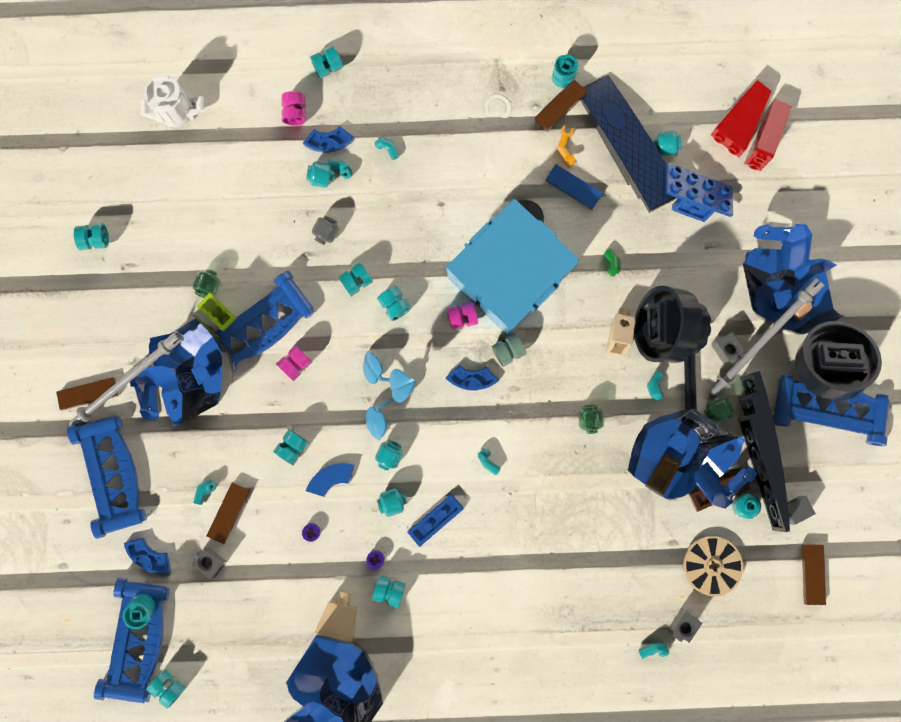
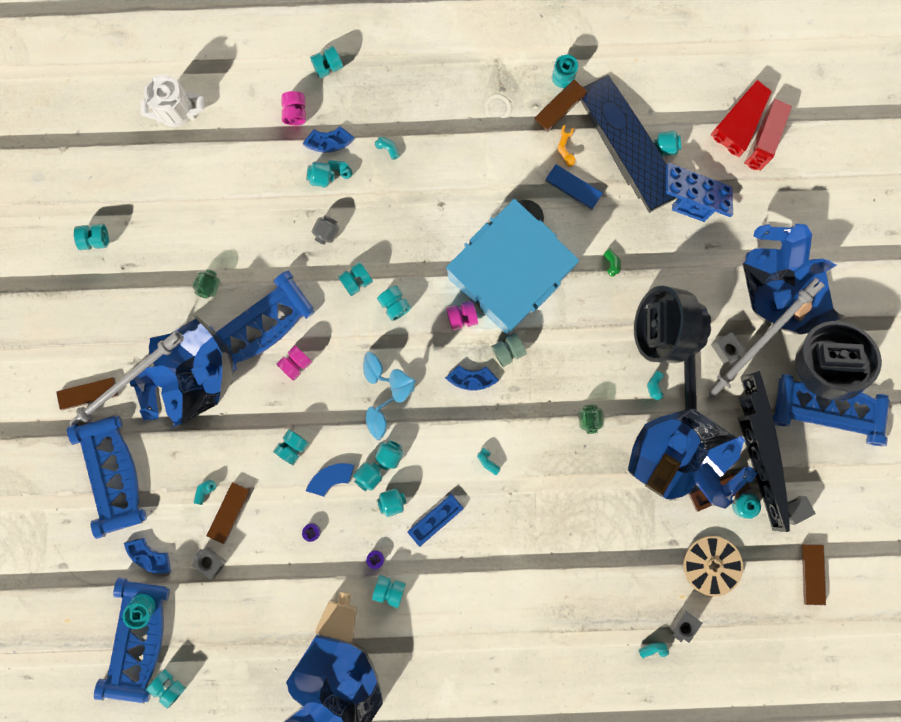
lime slope [196,293,237,332] -> none
tan torso [606,307,635,356] -> none
clear green head [704,396,735,424] -> none
none -> teal head [354,462,383,492]

